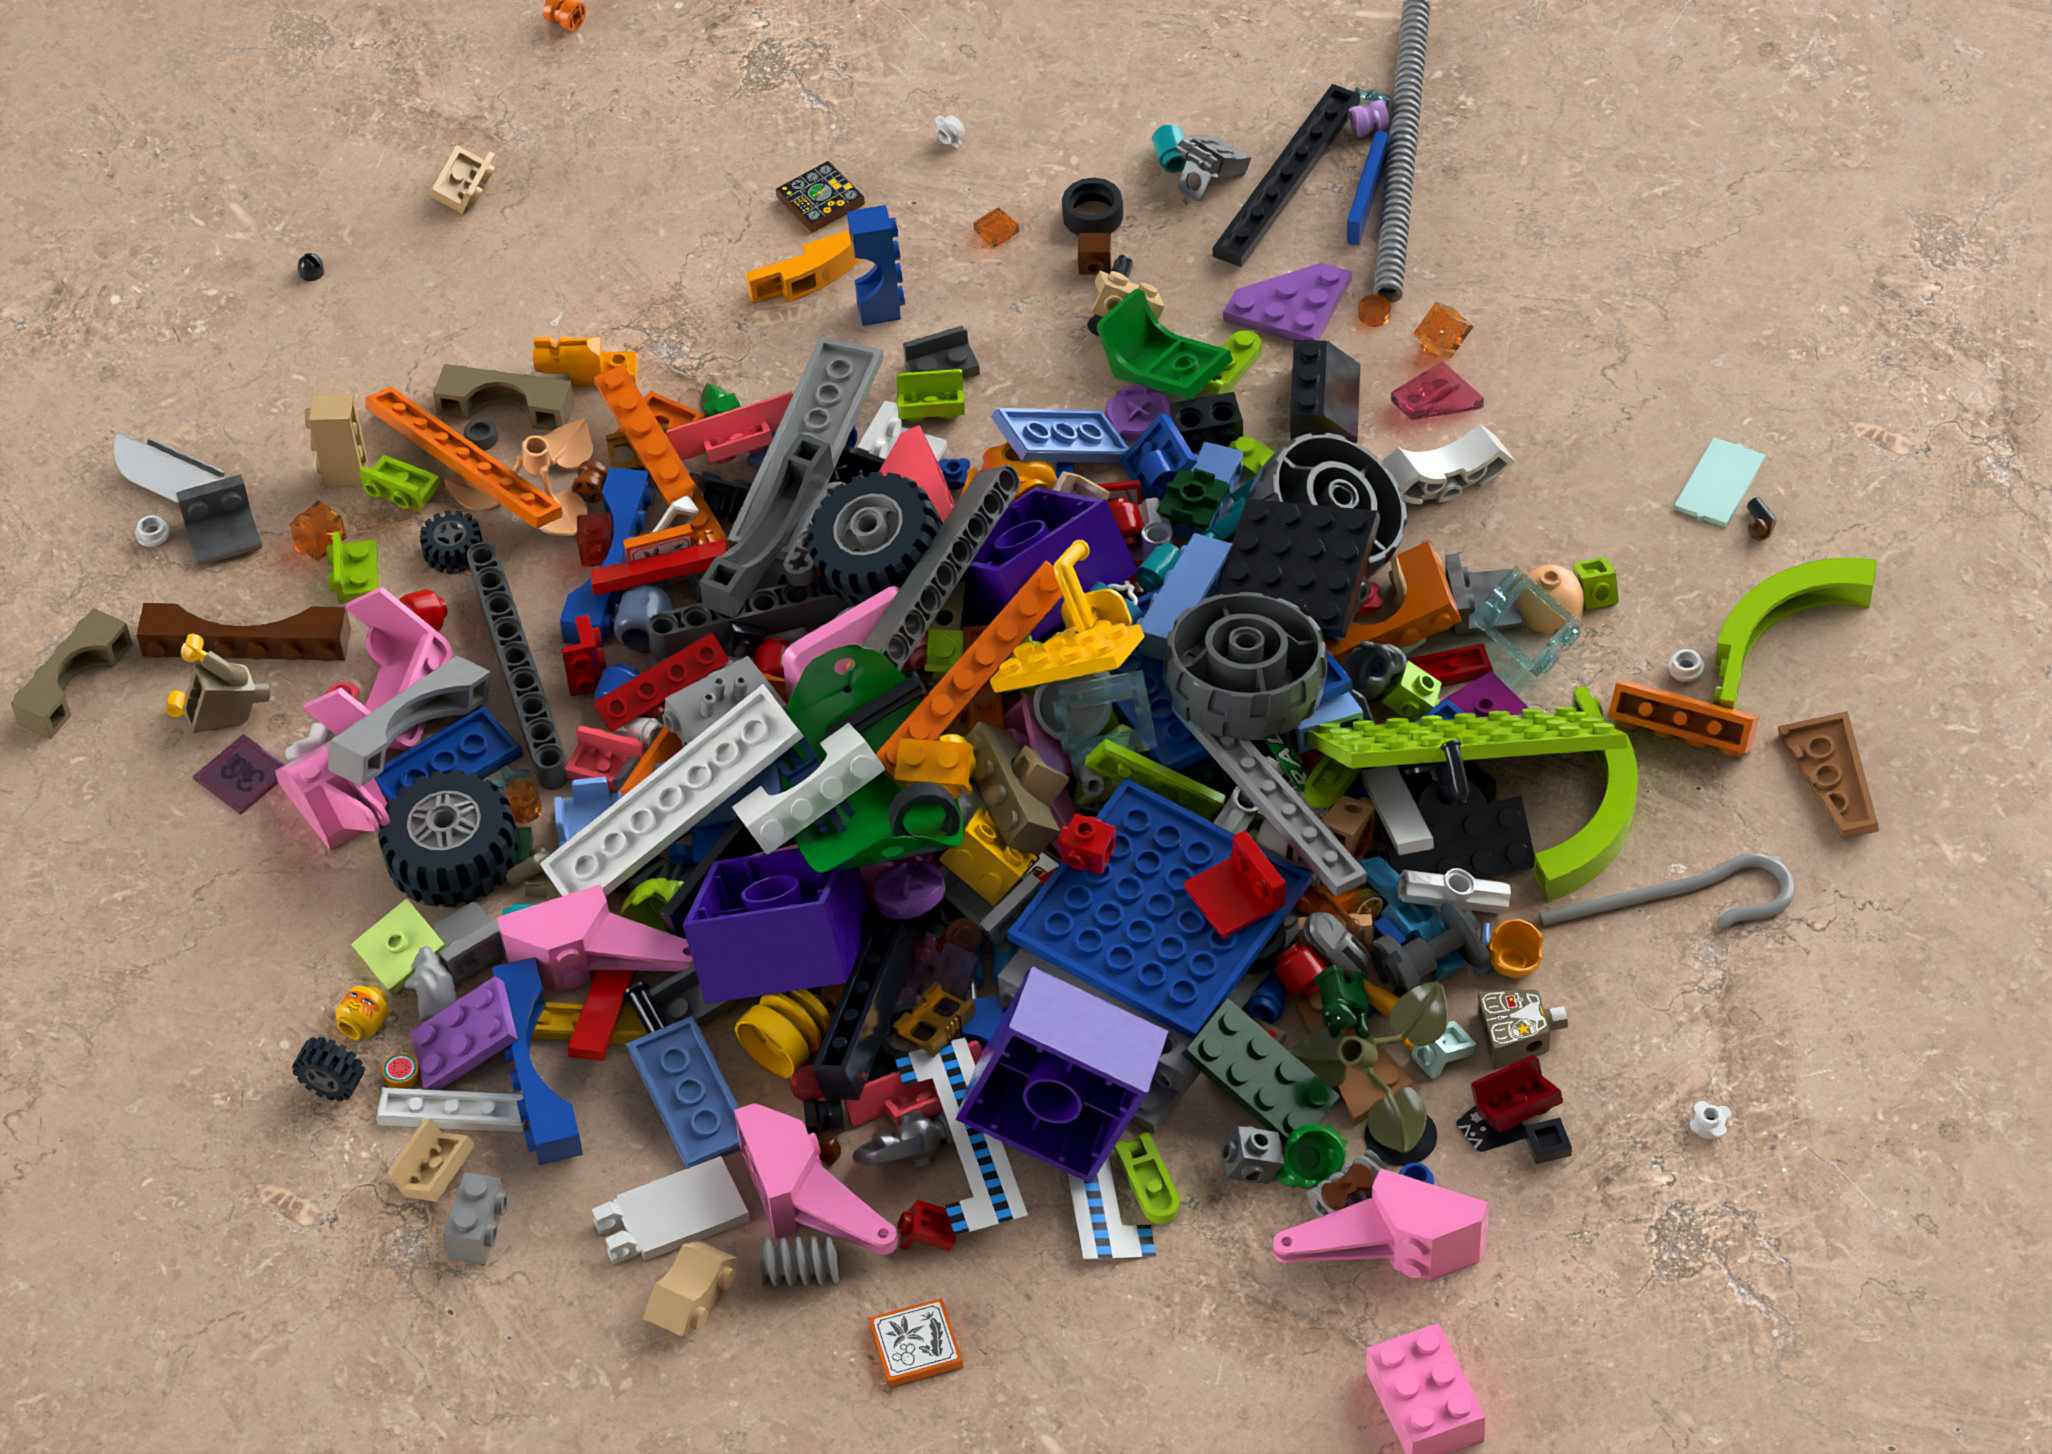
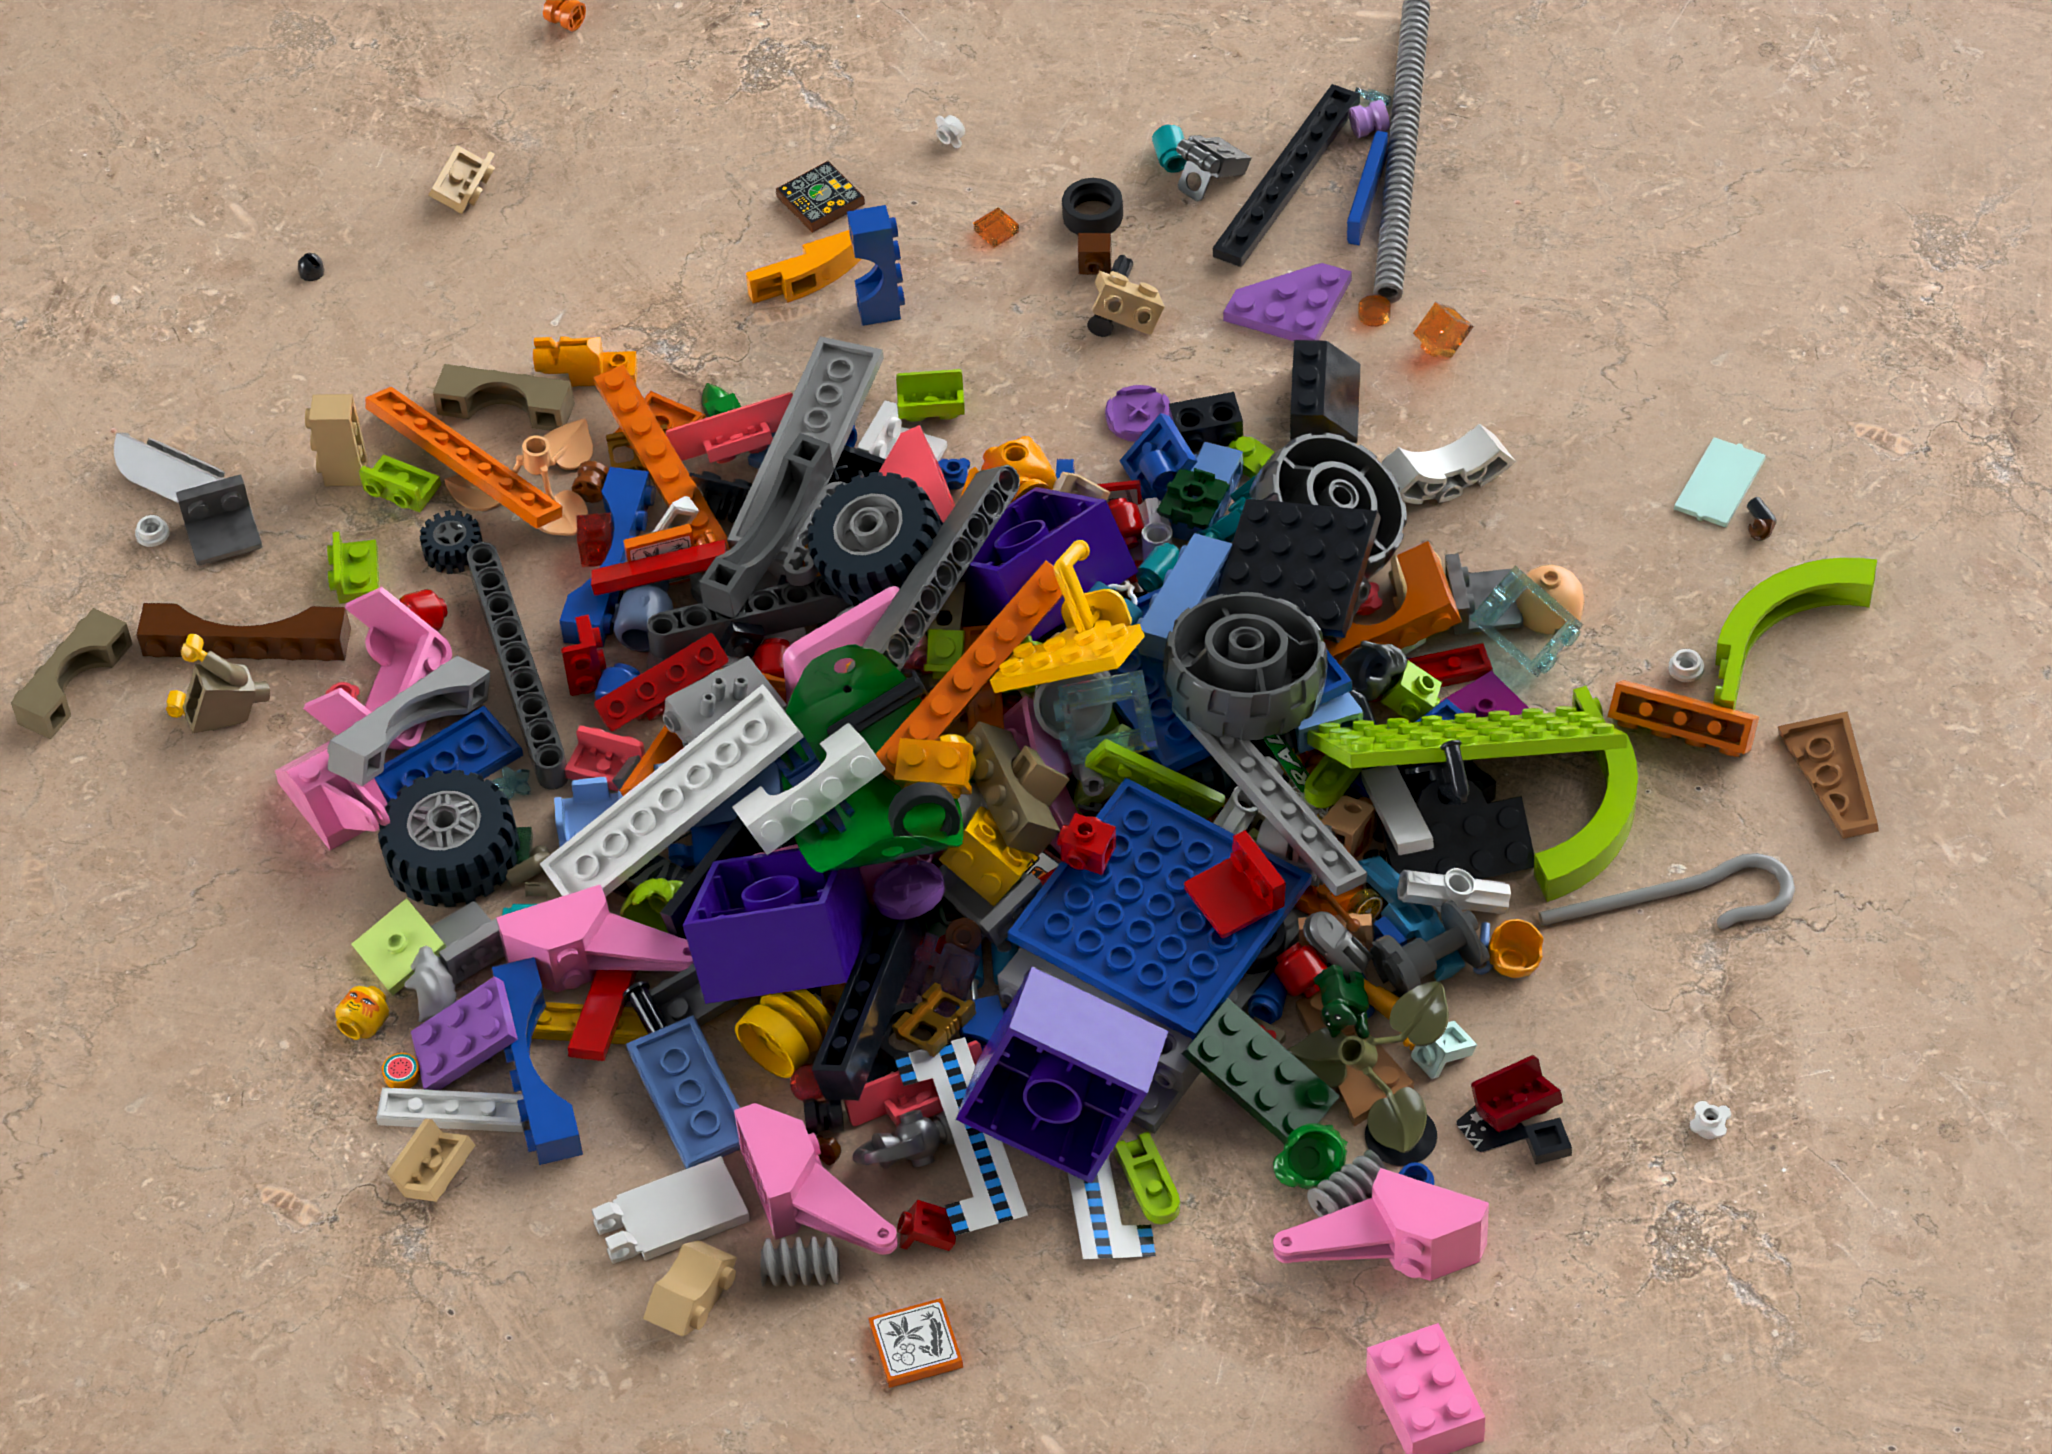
clear purple piece [193,734,285,814] -> none
white arm [285,723,328,762] -> none
clear orange brick [289,500,347,562] -> none
black wheel [292,1037,365,1101] -> none
light grey brick [443,1172,508,1265] -> none
dark grey tile [464,419,498,451] -> none
clear orange wheel [504,778,542,823] -> none
white cone [611,717,664,752] -> none
dark grey bracket [903,325,980,379] -> none
medium blue tile [991,408,1129,463] -> none
green bracket [1097,289,1233,399] -> none
lime plate [1200,330,1261,396] -> none
dark grey brick [1221,1126,1284,1184] -> none
reddish brown piece [1321,1163,1374,1211] -> none
clear pink wing [1391,361,1484,421] -> none
dark tan torso [1477,989,1568,1070] -> none
lime bracket [1572,557,1619,610] -> none

